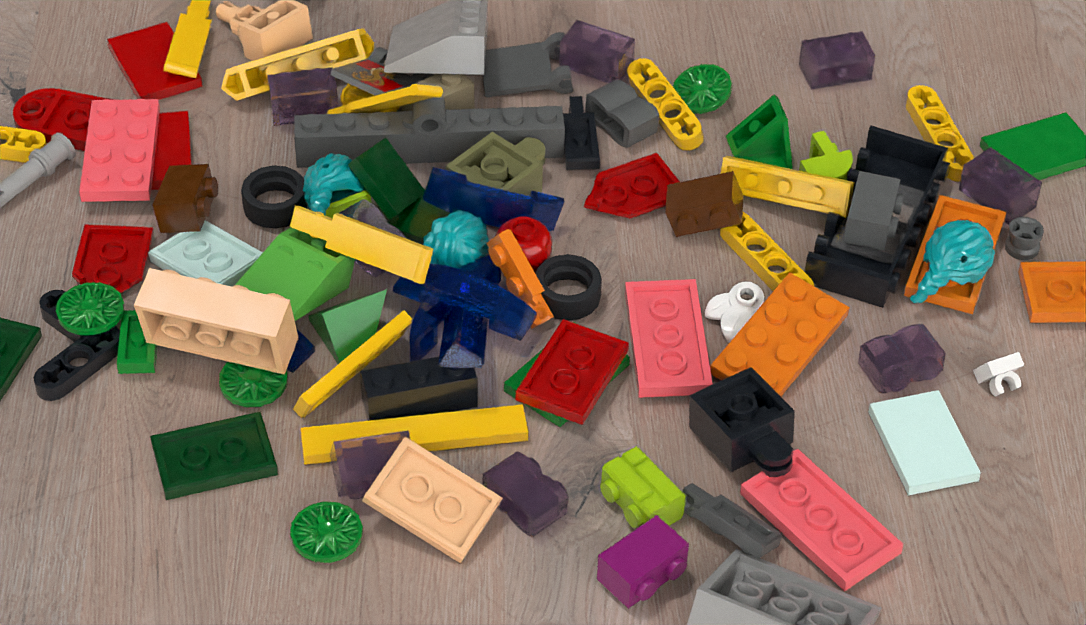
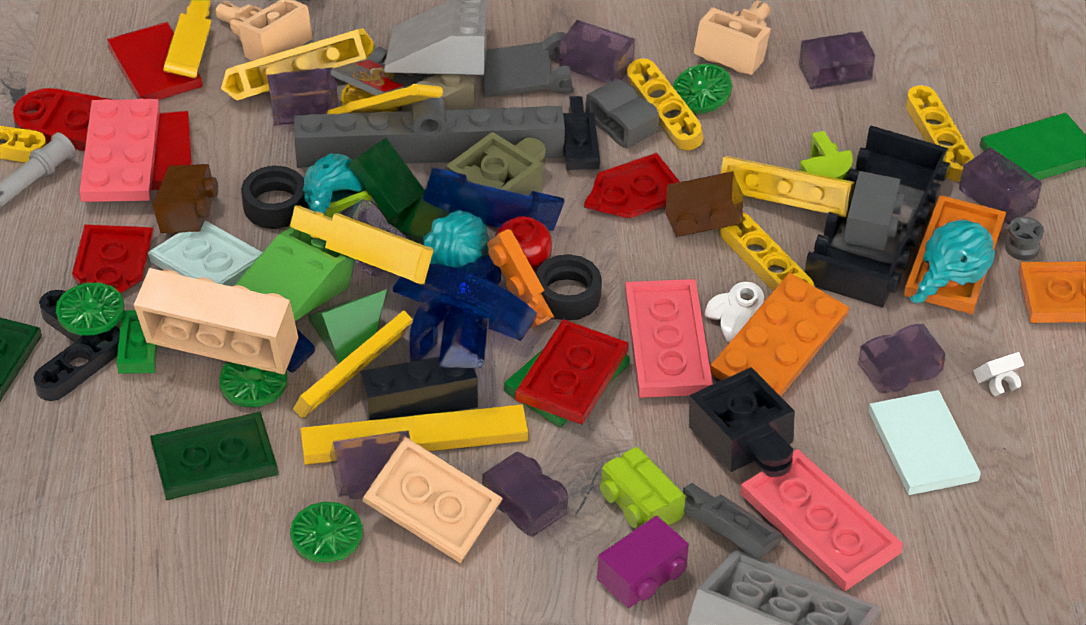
green slope [725,95,793,169] -> none
none -> light nougat brick [693,1,771,75]

